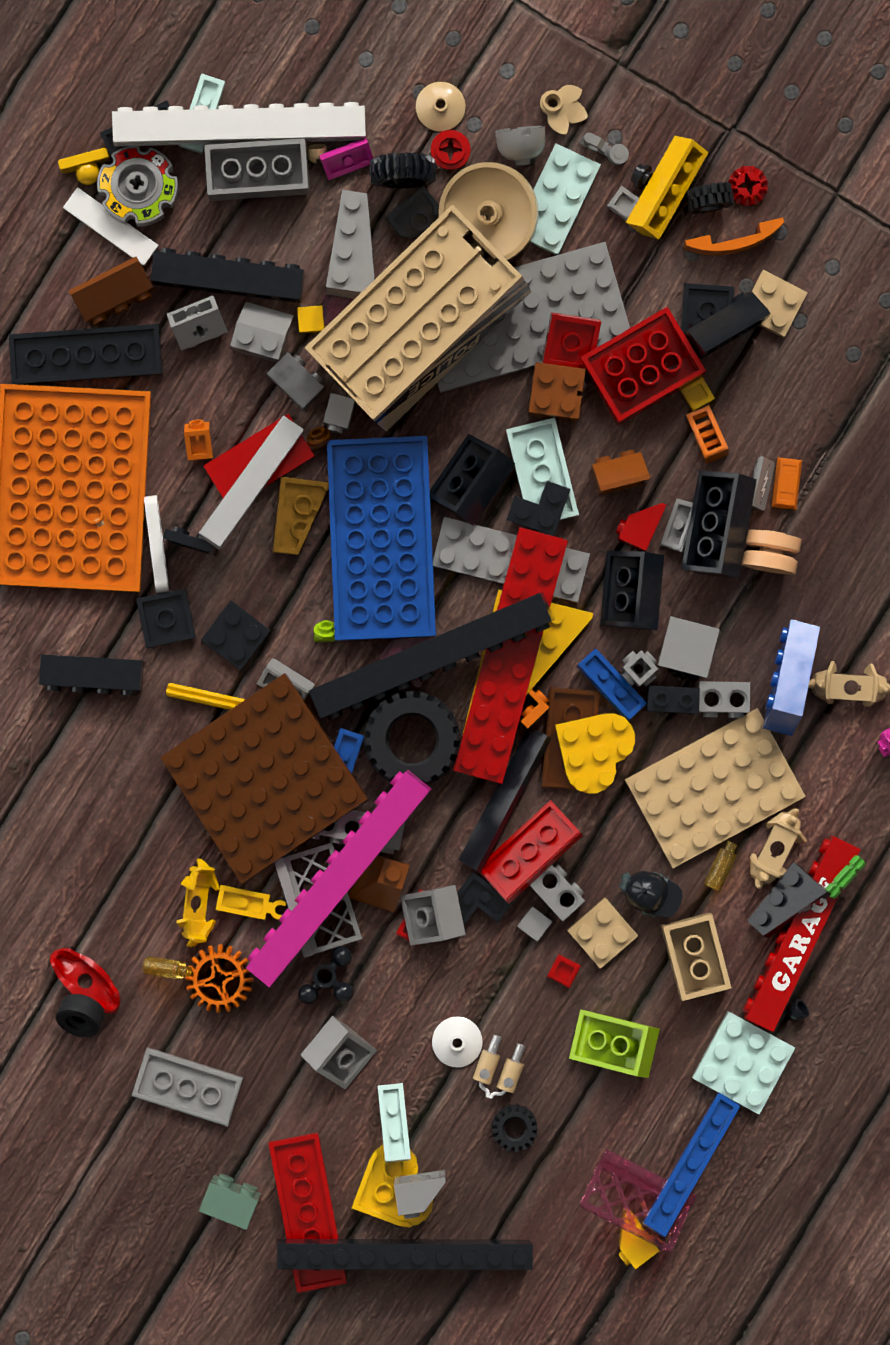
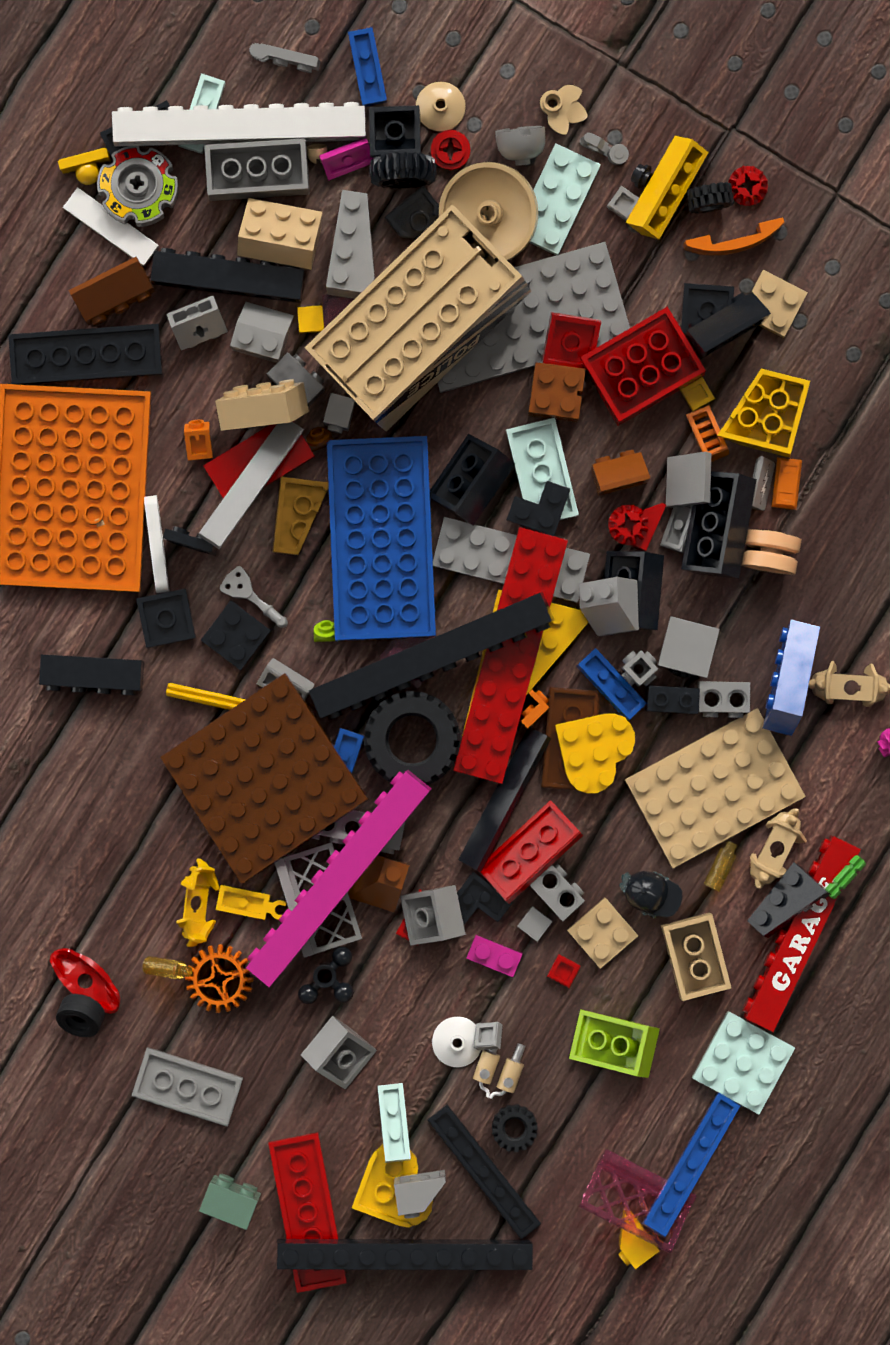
black hinge [787,999,809,1021] -> none
none -> tan brick [215,379,309,431]
none -> light grey piece [220,566,288,628]
none -> tan brick [237,198,322,270]
none -> light grey hinge [249,43,321,73]
none -> blue plate [348,27,387,107]
none -> black slope [369,105,421,157]
none -> black tile [427,1104,541,1240]
none -> dark pink plate [466,935,522,977]
none -> light grey tile [474,1022,502,1050]
none -> light grey slope [579,577,639,636]
none -> red gear [608,505,649,545]
none -> light grey tile [666,452,711,508]
none -> yellow wedge [717,369,810,458]

